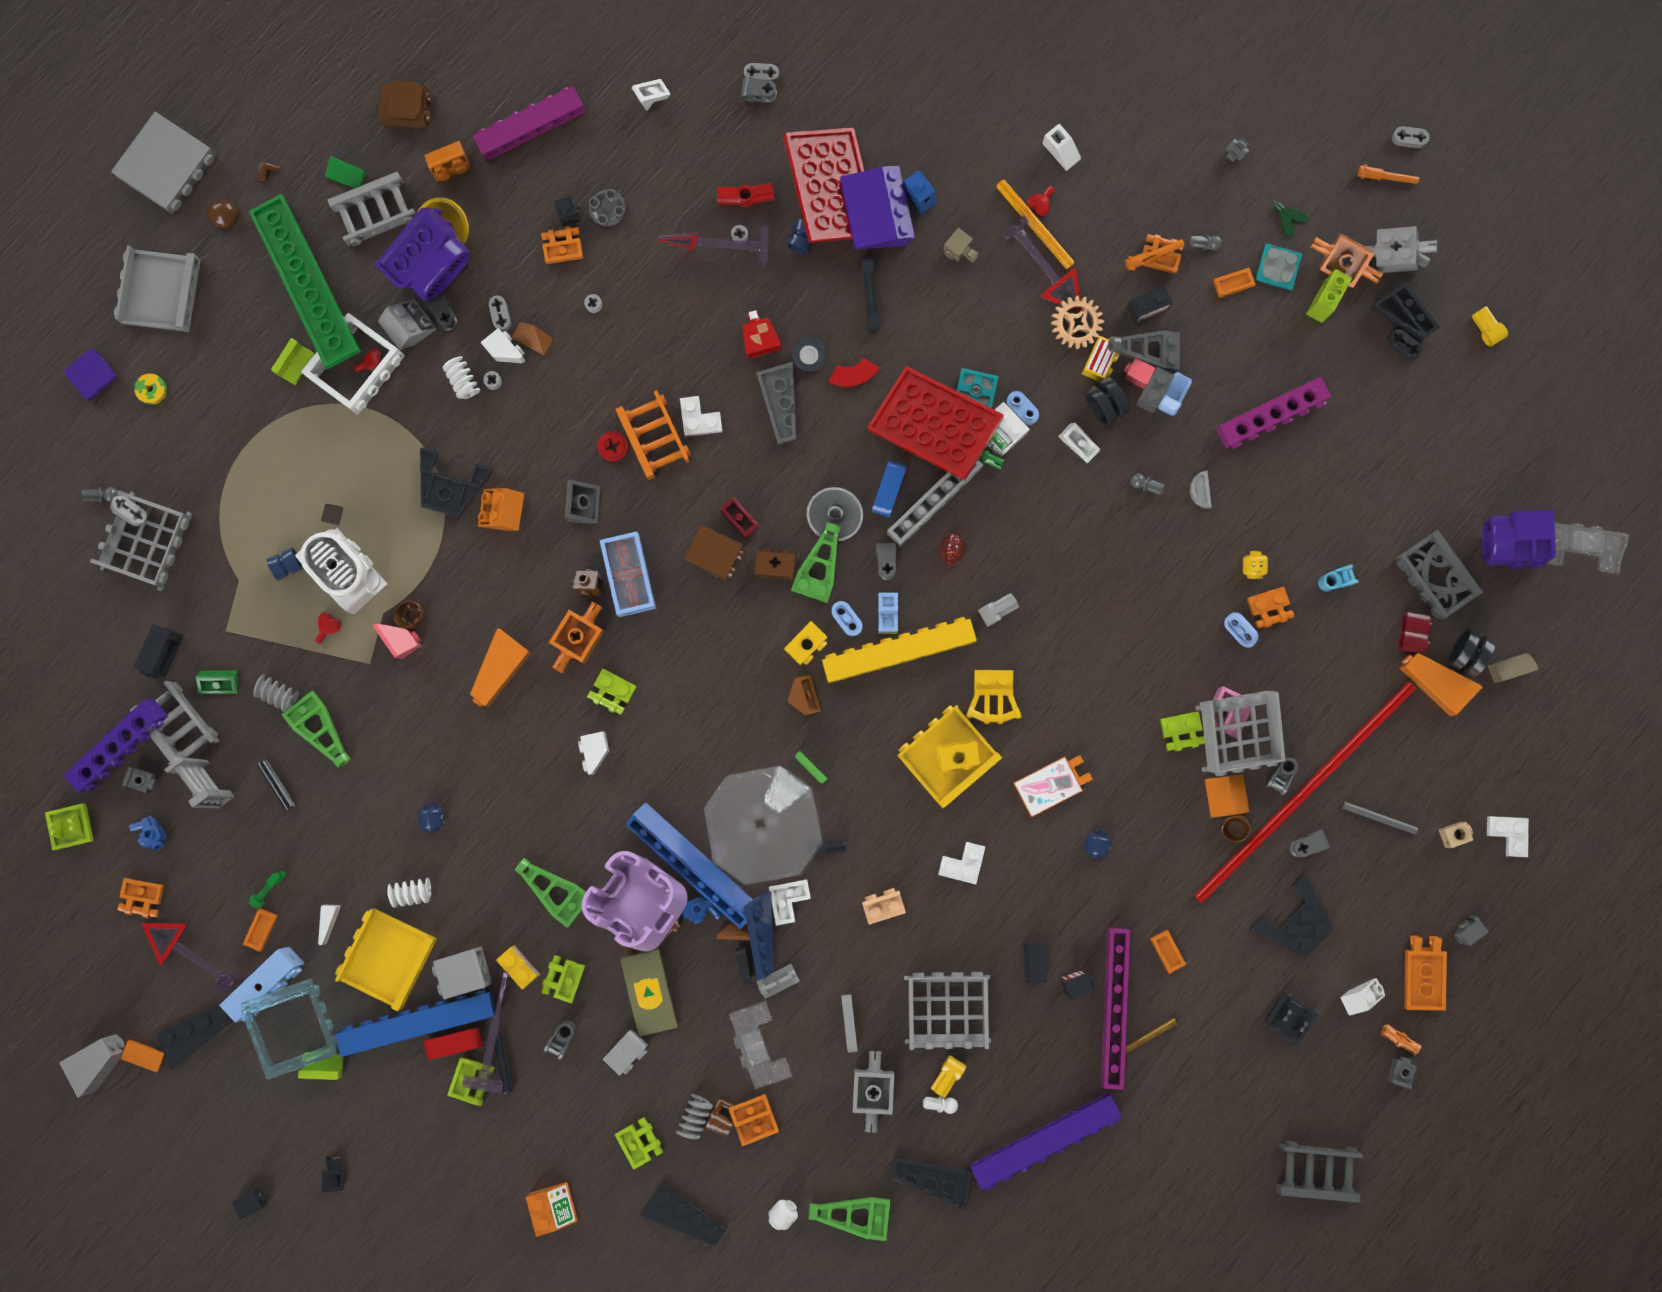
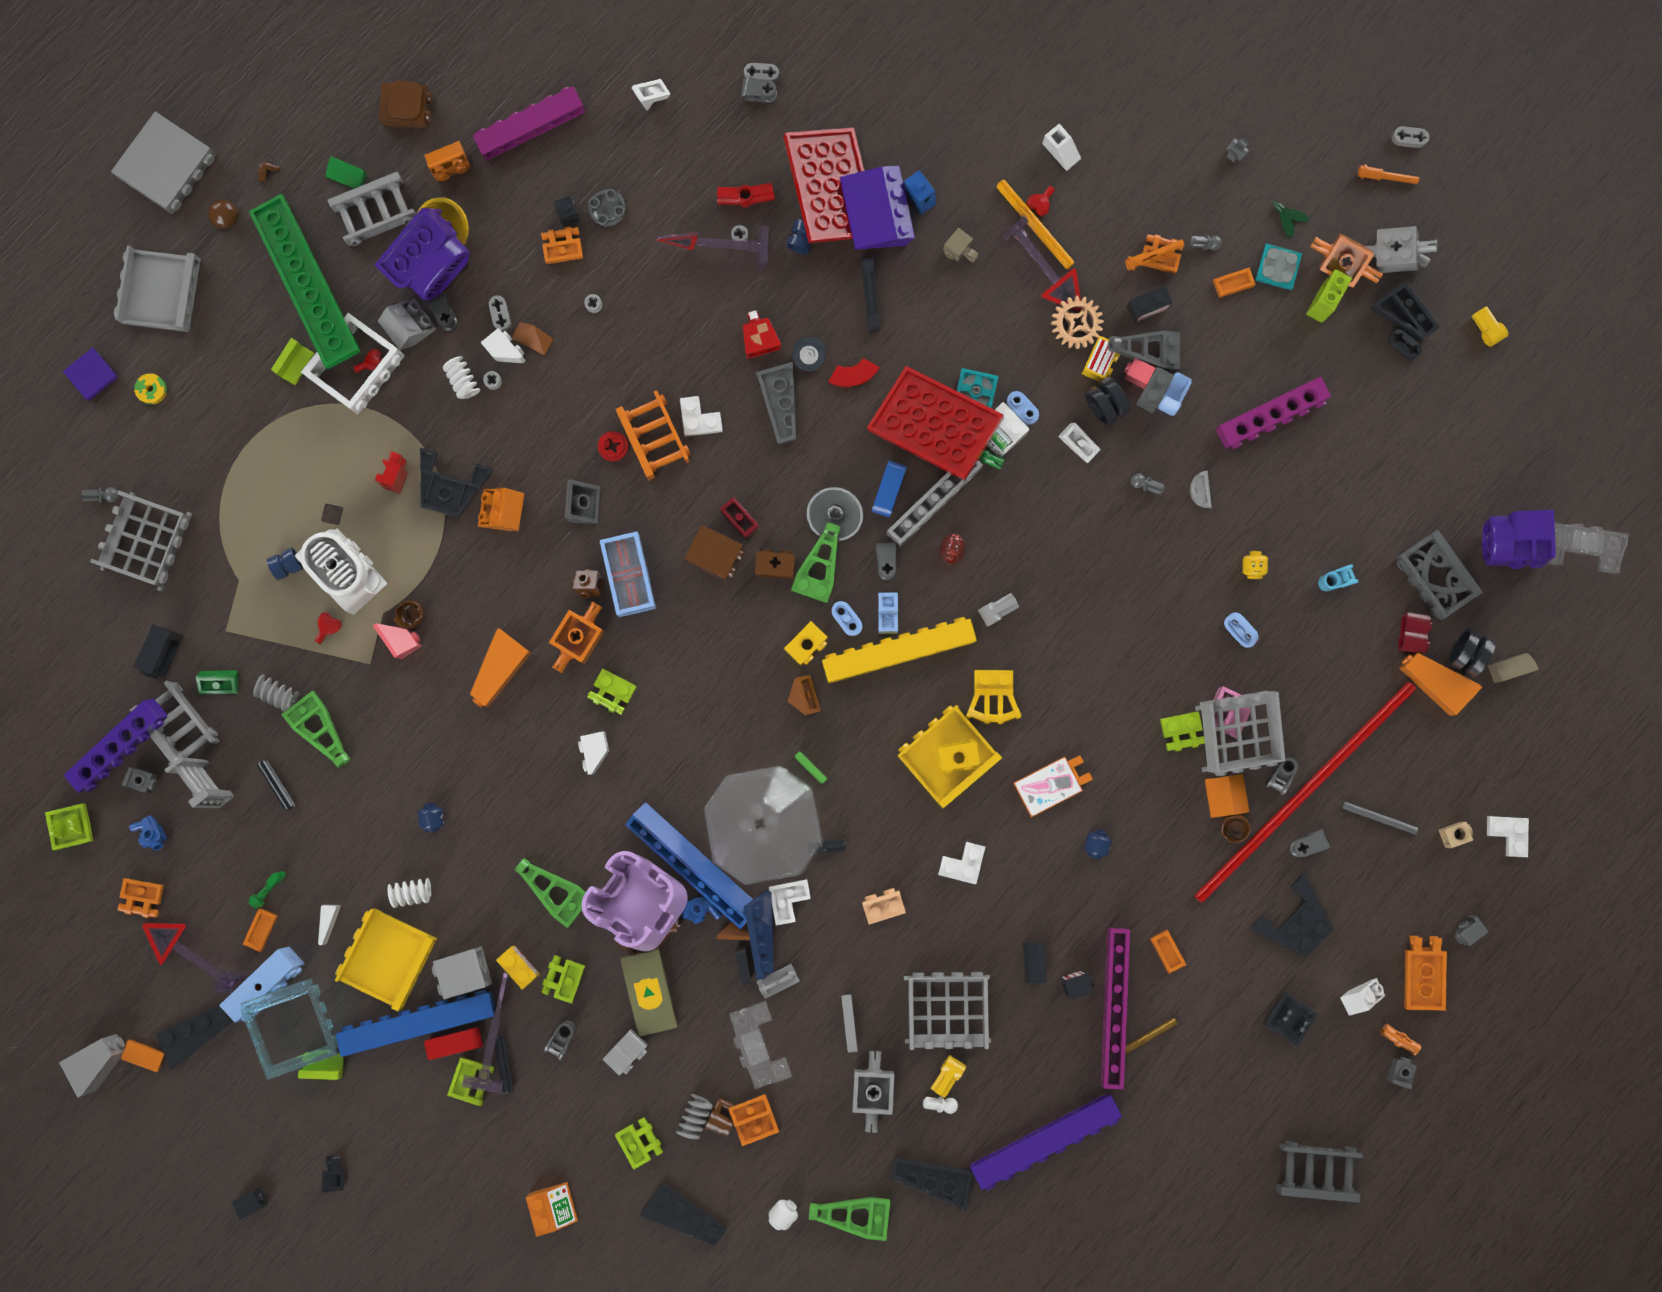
light grey beam [110,495,146,526] -> none
orange plate [1247,586,1294,629] -> none
none -> red hips [375,451,408,494]

